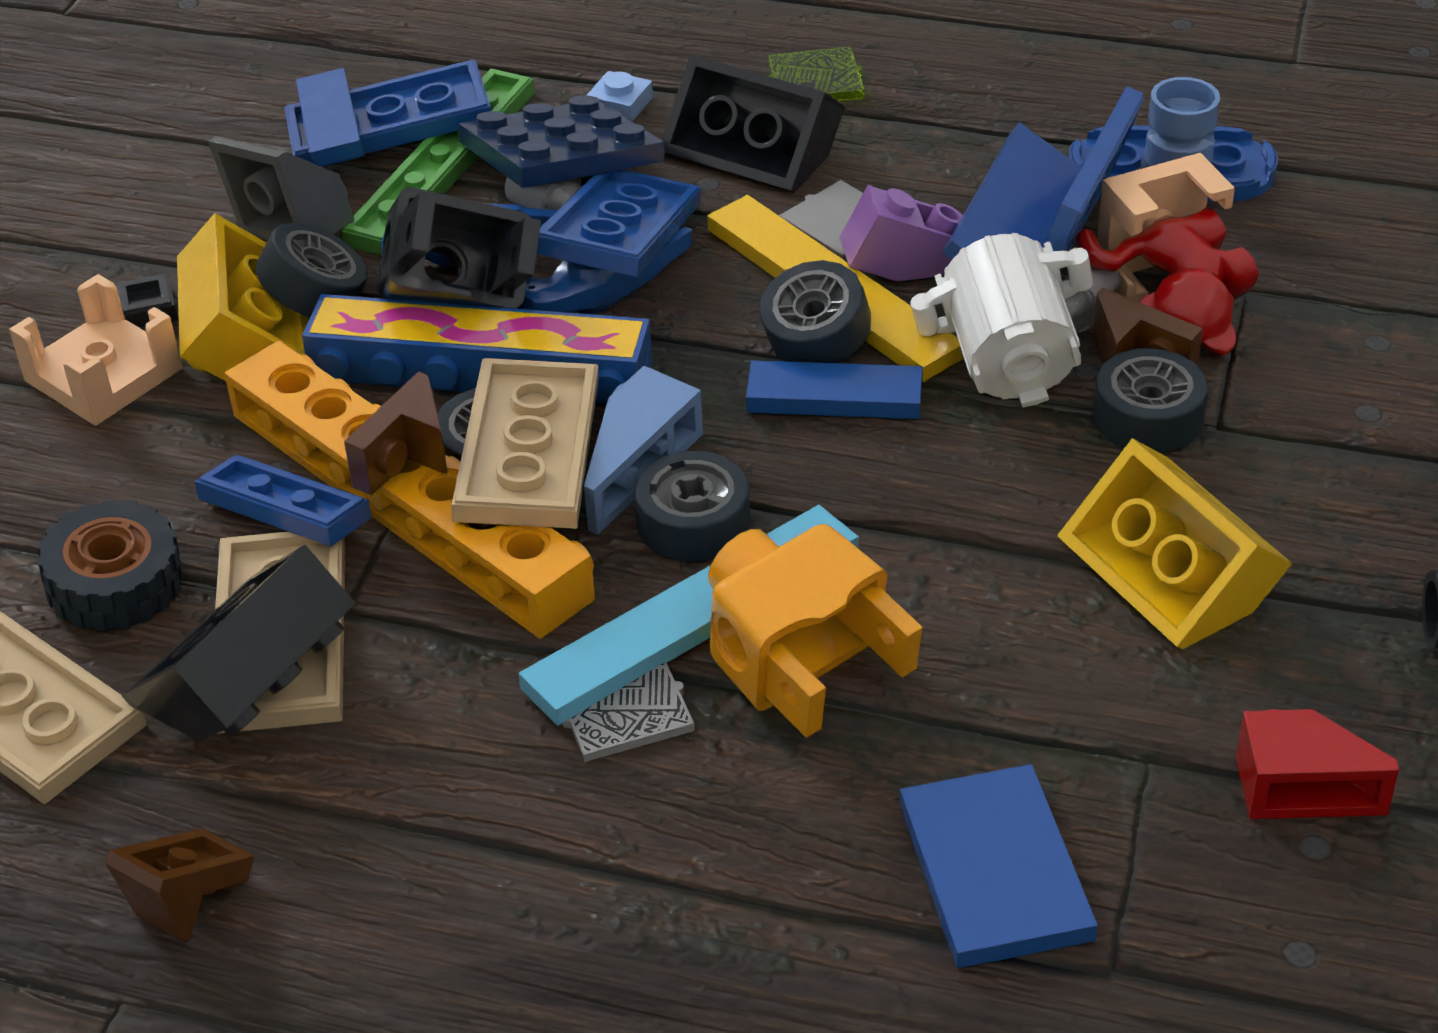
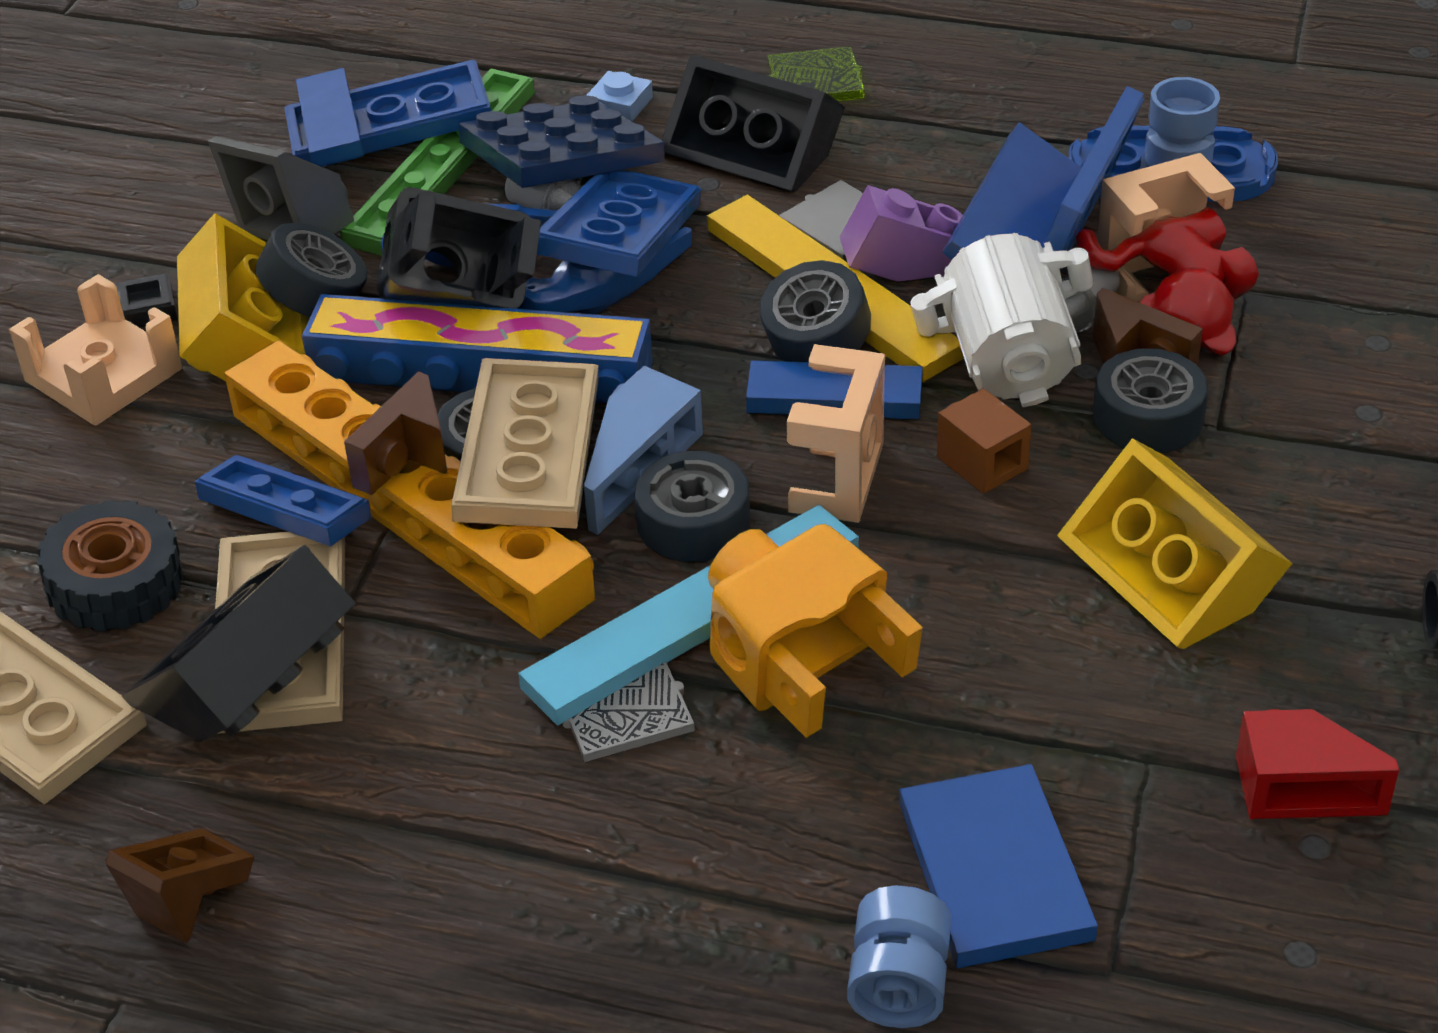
none -> light nougat panel [787,344,885,523]
none -> medium blue wheel [847,885,952,1028]
none -> dark orange brick [937,388,1032,494]

